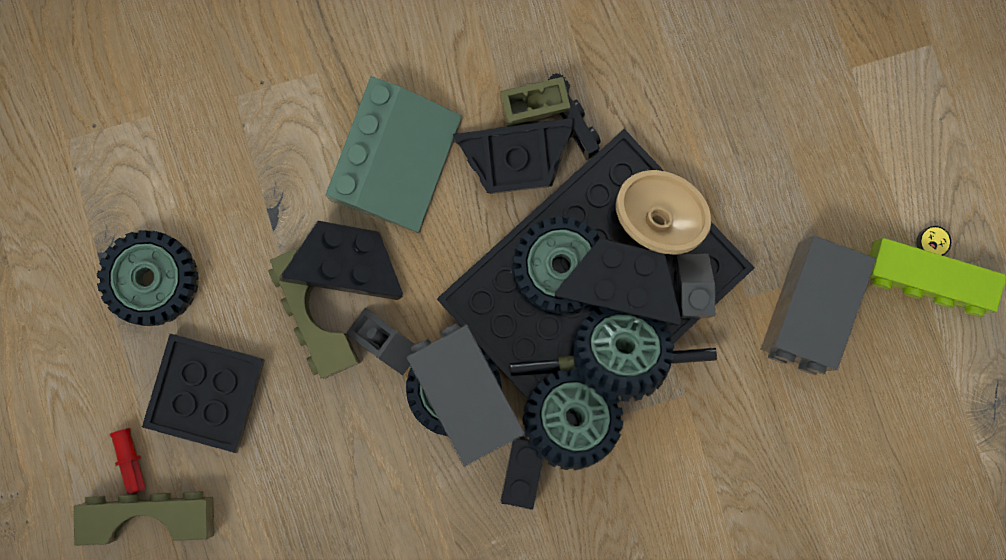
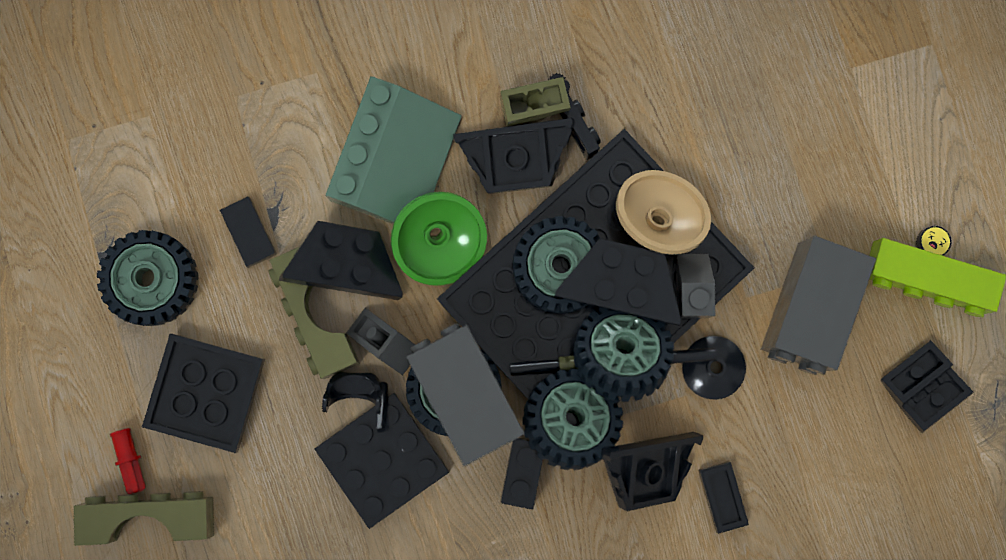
none -> black tile [220,196,277,268]
none -> black plate [314,393,449,529]
none -> black helmet [322,372,388,432]
none -> bright green dish [391,192,487,286]
none -> black wing [601,432,703,511]
none -> black dish [682,336,746,400]
none -> black tile [698,461,749,534]
none -> black slope [880,340,974,434]

